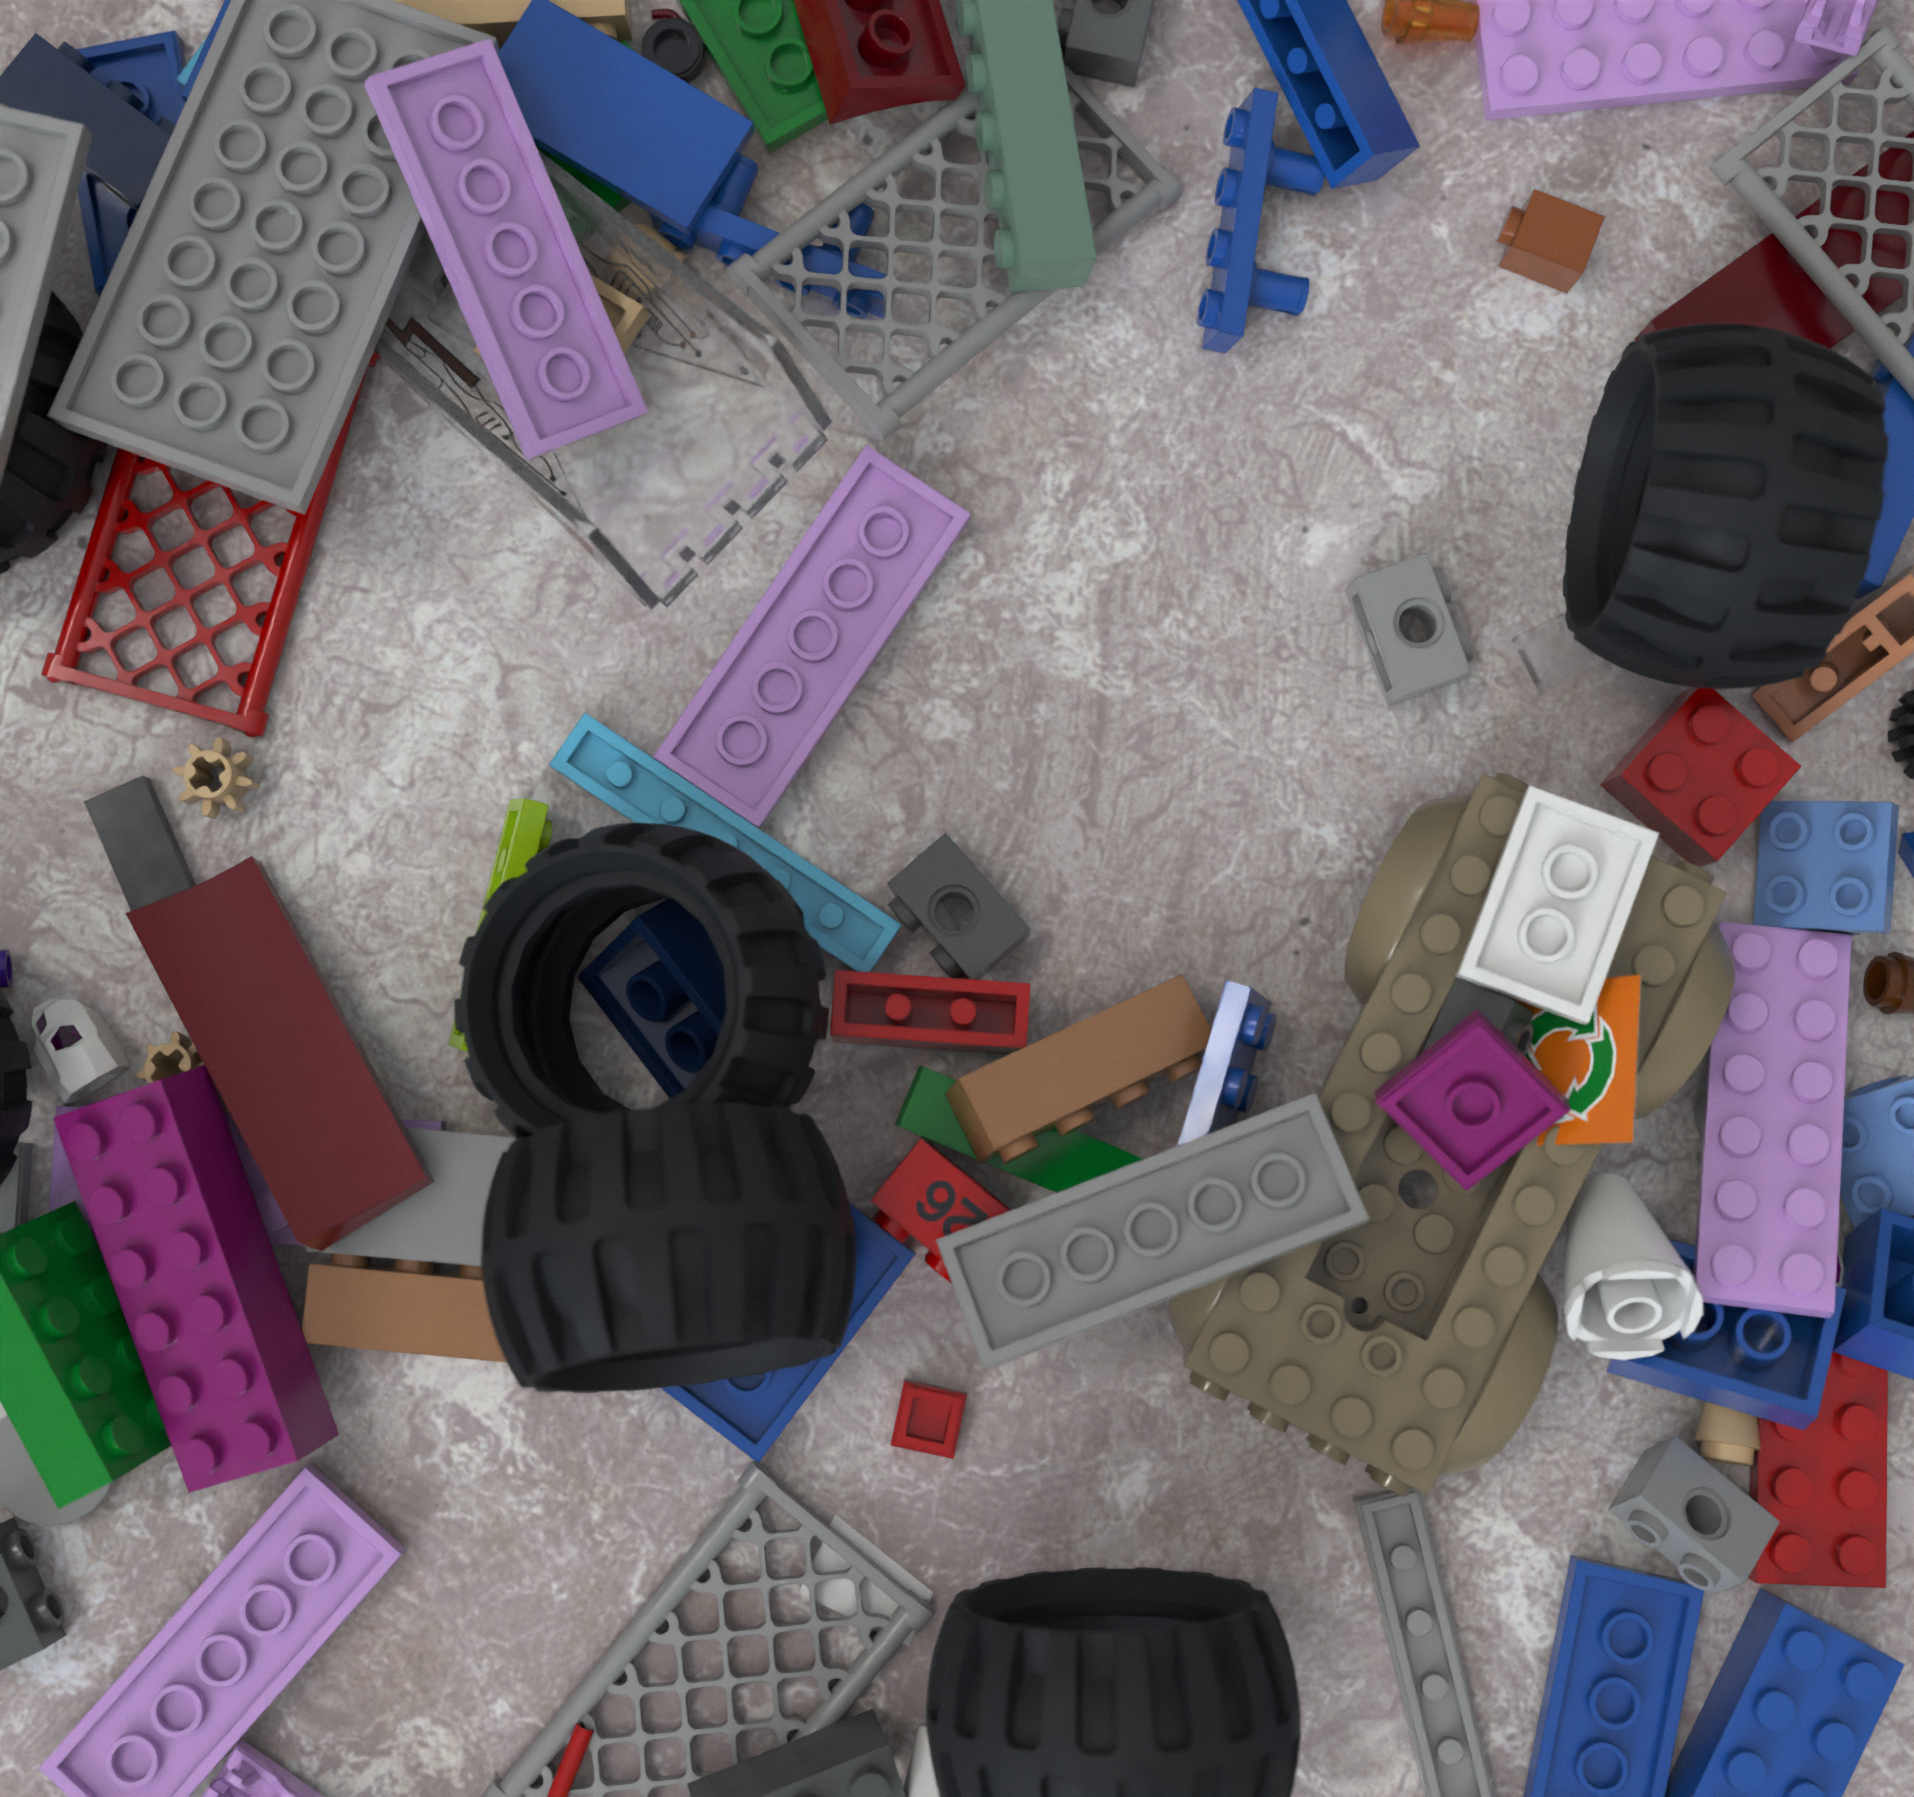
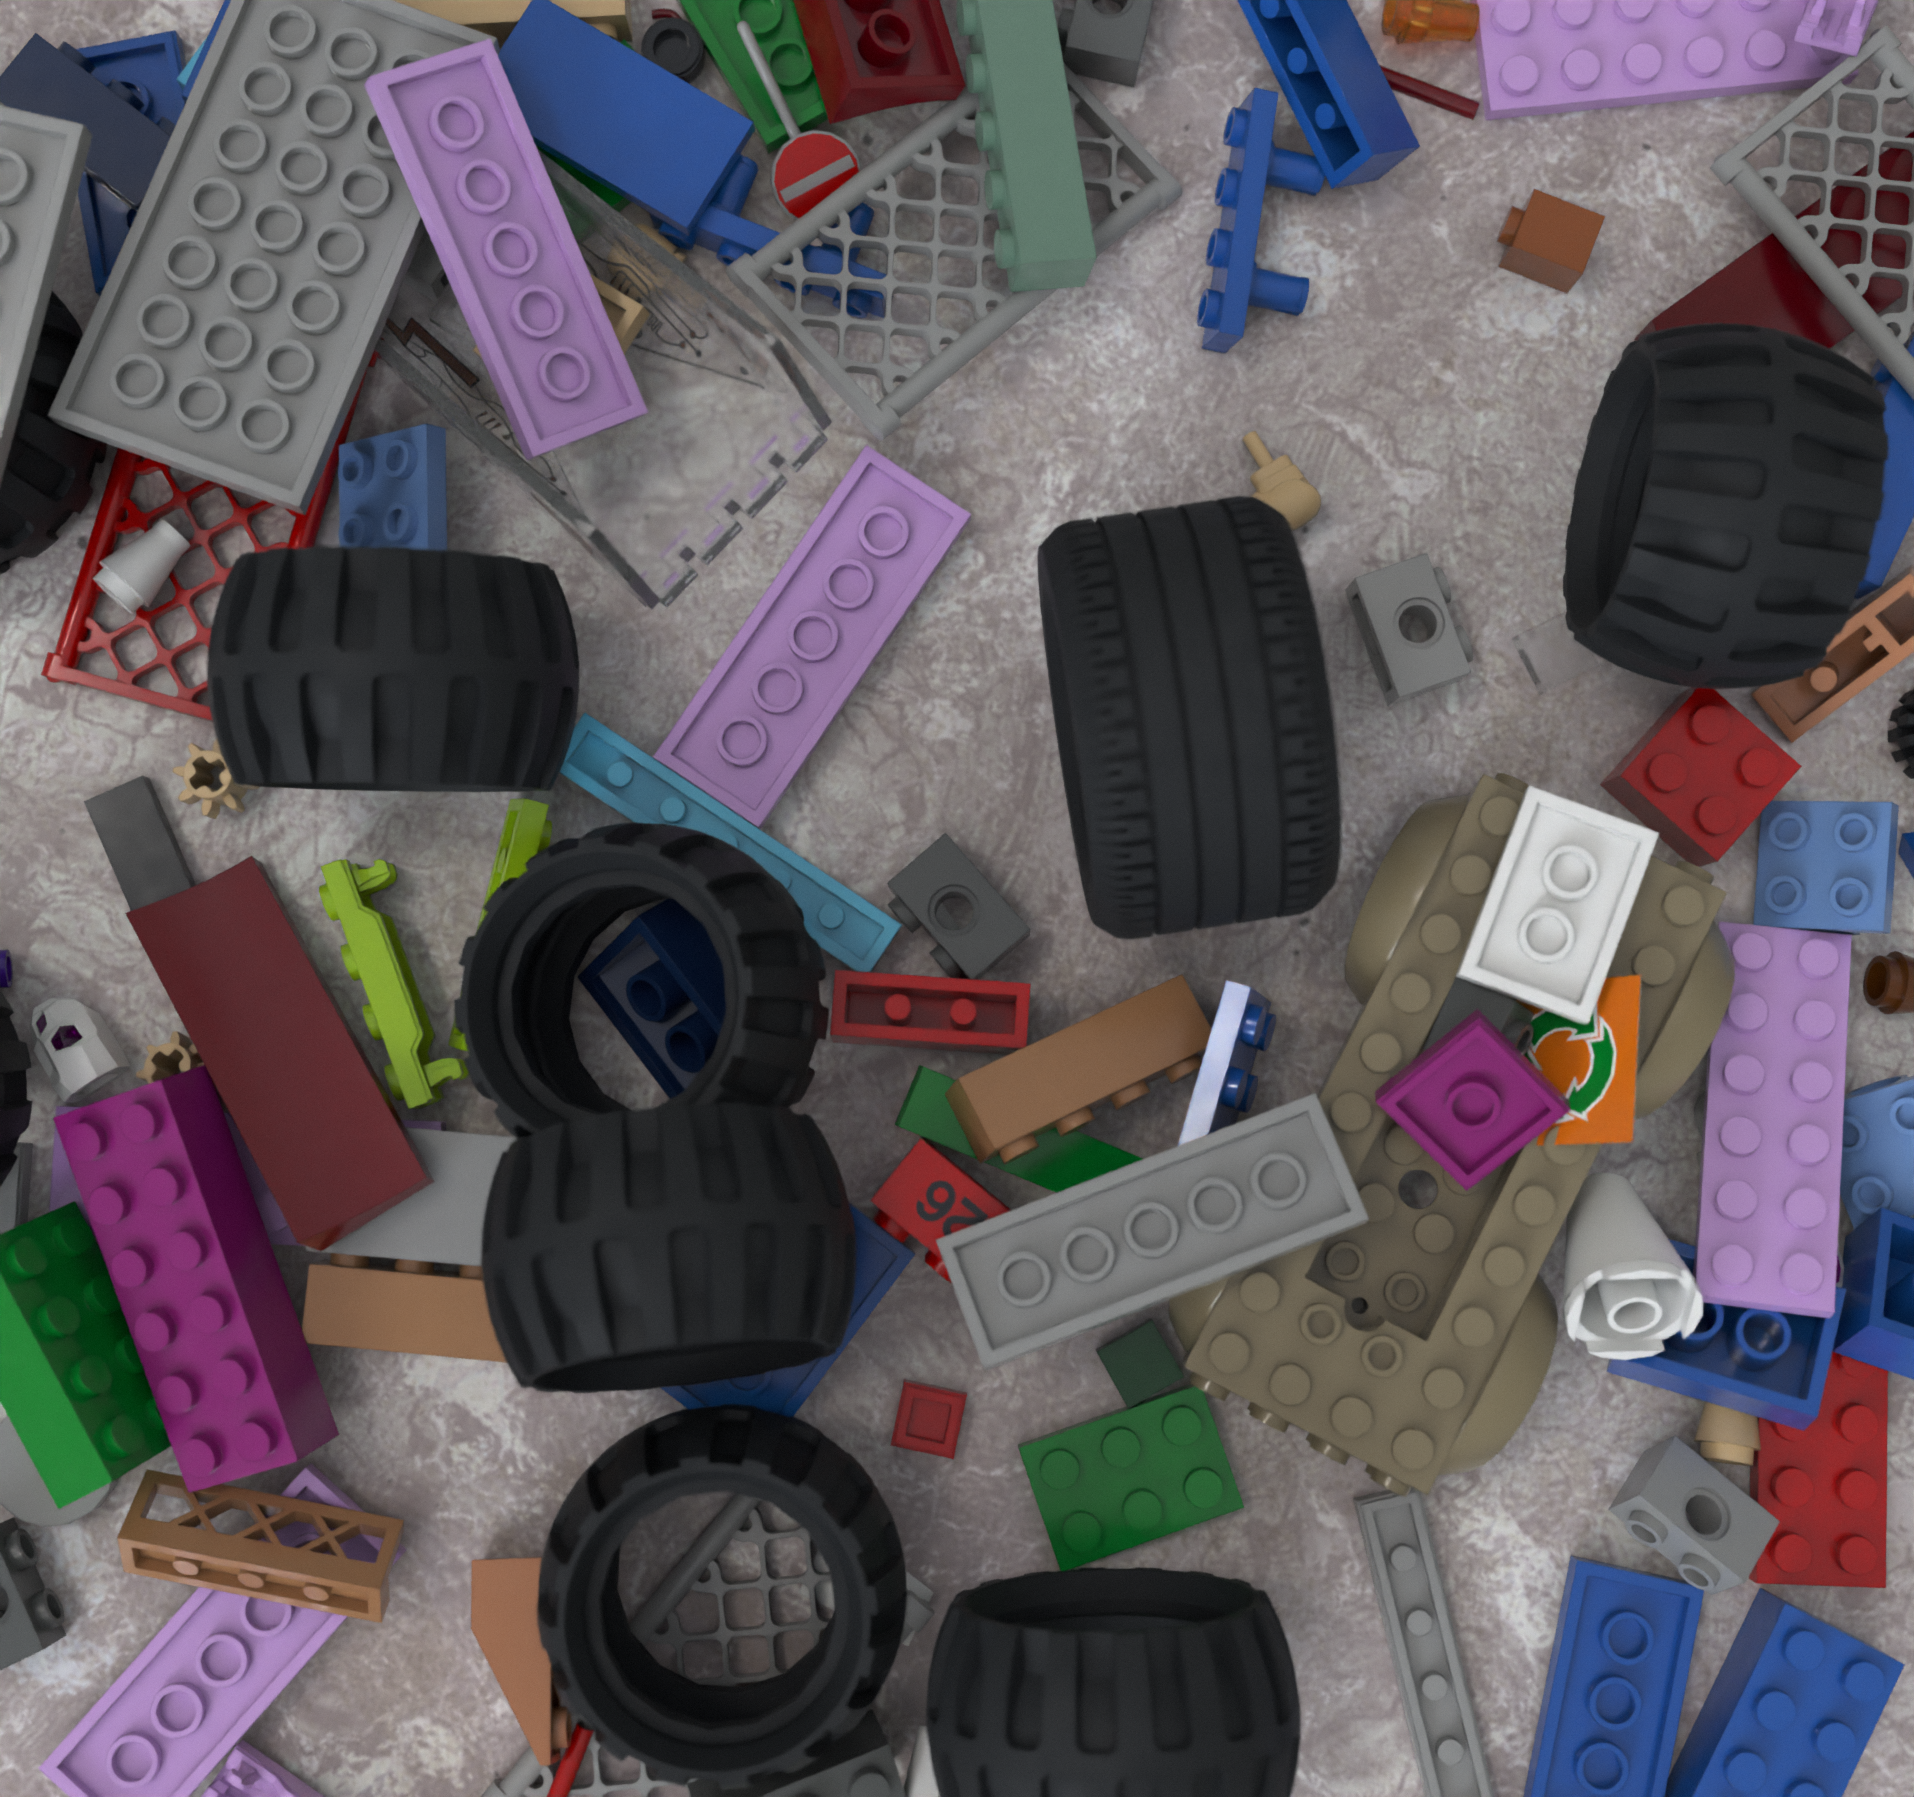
none -> white cone [93,519,190,614]
none -> medium nougat fence [117,1469,404,1623]
none -> black tyre [207,546,579,792]
none -> lime piece [319,859,469,1109]
none -> medium blue plate [338,423,447,550]
none -> nougat slope [471,1557,572,1766]
none -> black tyre [537,1404,907,1789]
none -> piece [737,21,862,221]
none -> green plate [1018,1384,1244,1571]
none -> black tyre [1037,496,1341,940]
none -> dark green tile [1095,1318,1184,1409]
none -> tan piece [1242,431,1321,531]
none -> dark red piece [1380,65,1480,120]

